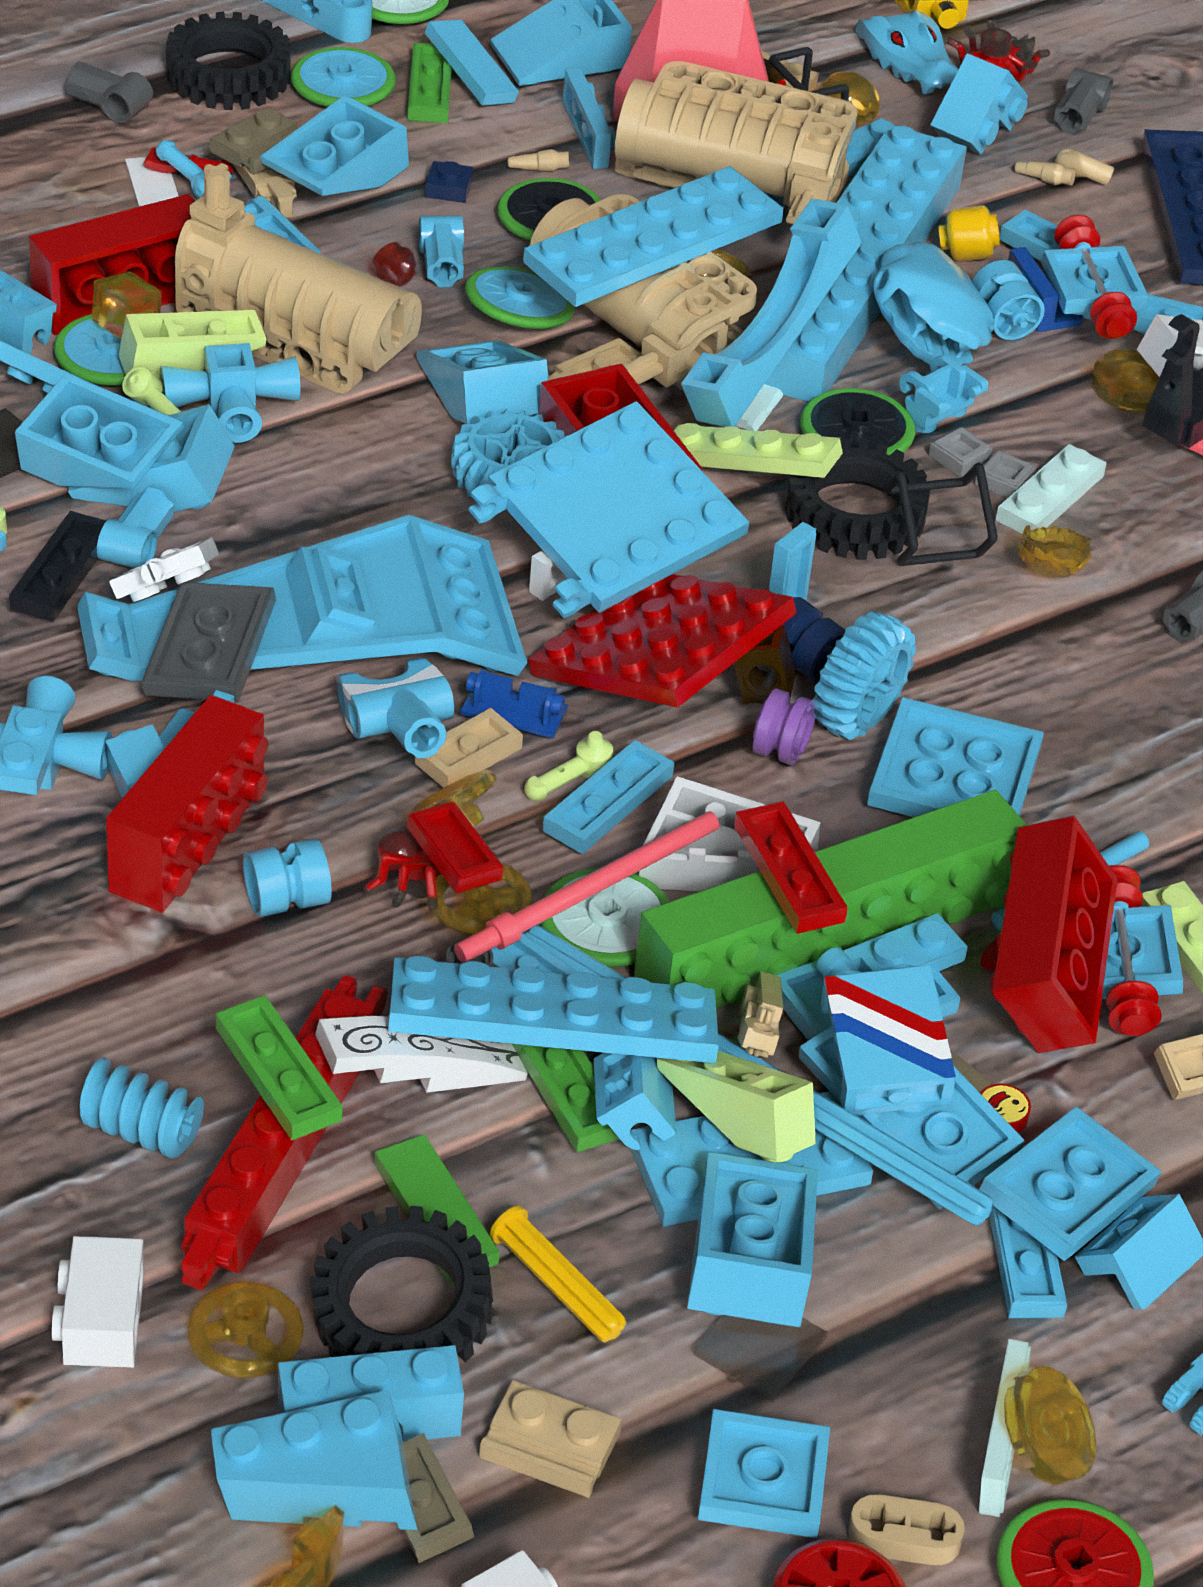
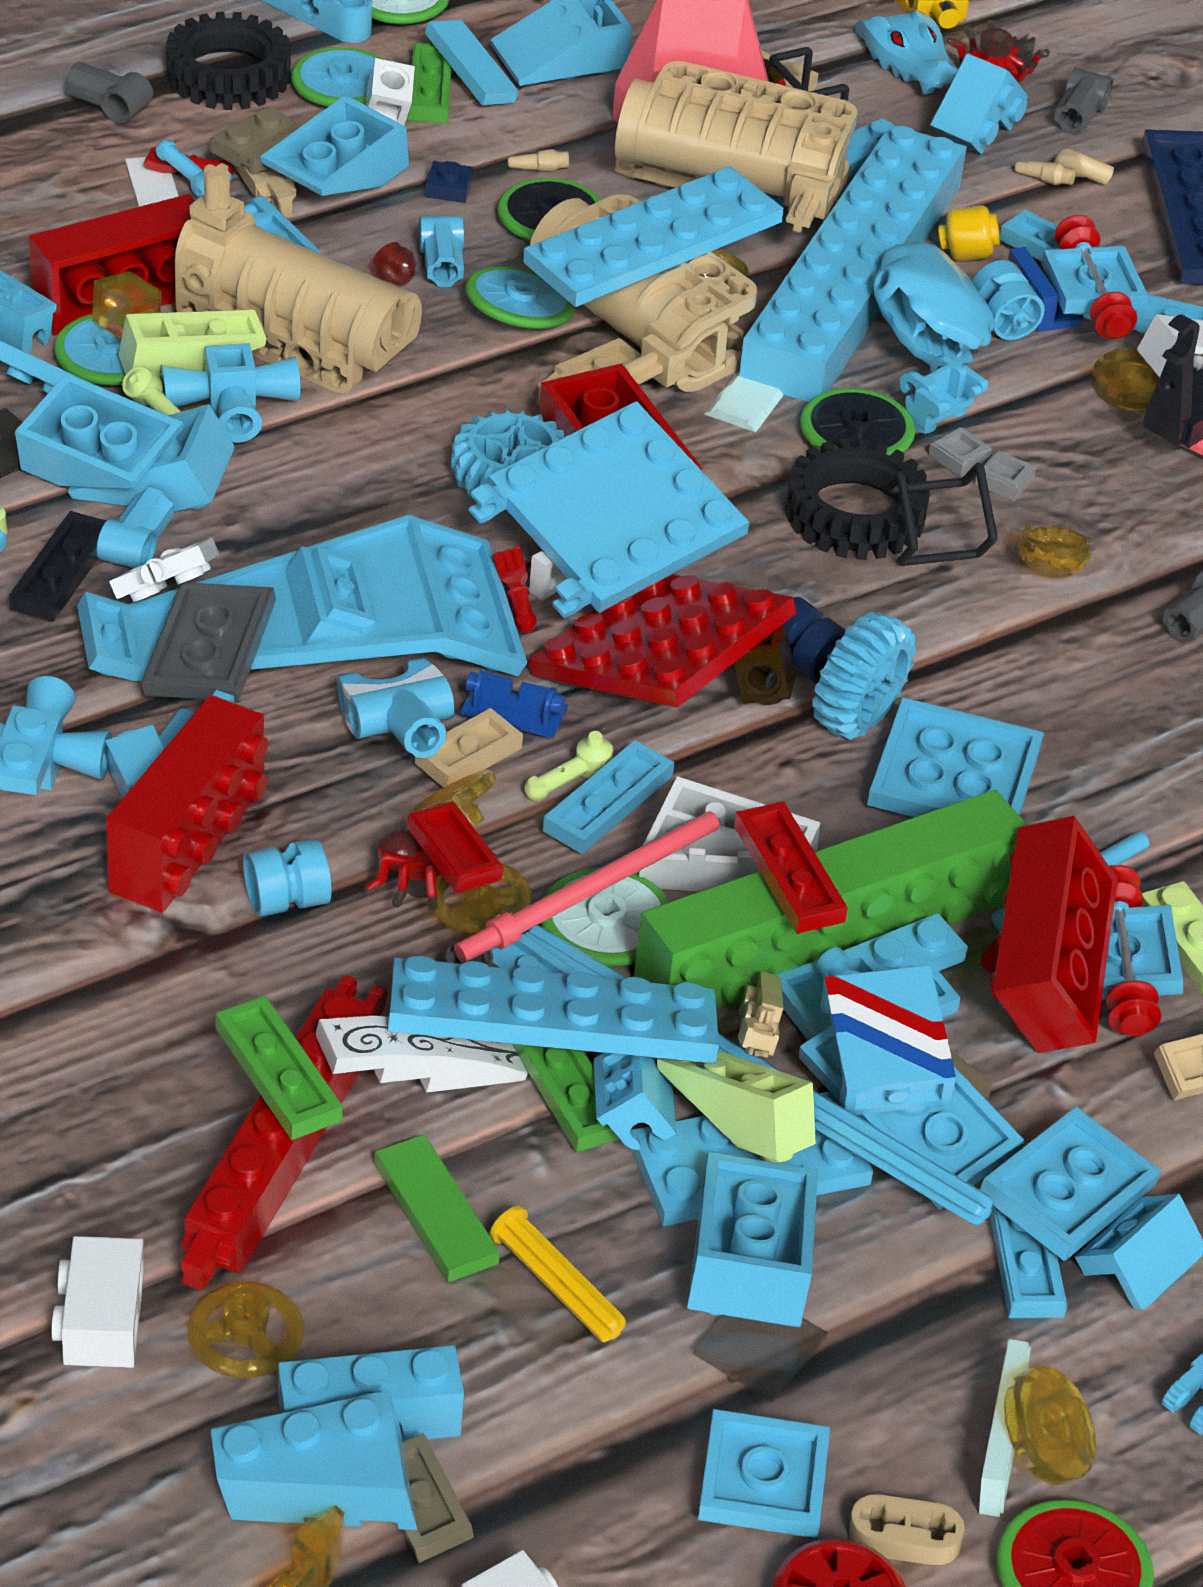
medium azure piece [80,1057,204,1159] -> none
black tyre [310,1206,493,1363] -> none
medium azure slope [416,340,548,424] -> none
tan plate [479,1380,622,1498] -> none
medium azure plate [563,67,616,169] -> none
yellowish green plate [674,423,843,478] -> none
medium azure arch [681,198,862,427] -> none
medium lavender wheel [753,688,815,766] -> none
medium azure tile [769,522,816,601] -> none
clear yellow hair [816,71,880,125] -> none
tile [980,1084,1031,1134] -> none
light aqua plate [996,444,1107,540] -> none
none -> white brick [365,58,415,125]
none -> red piece [493,545,537,634]

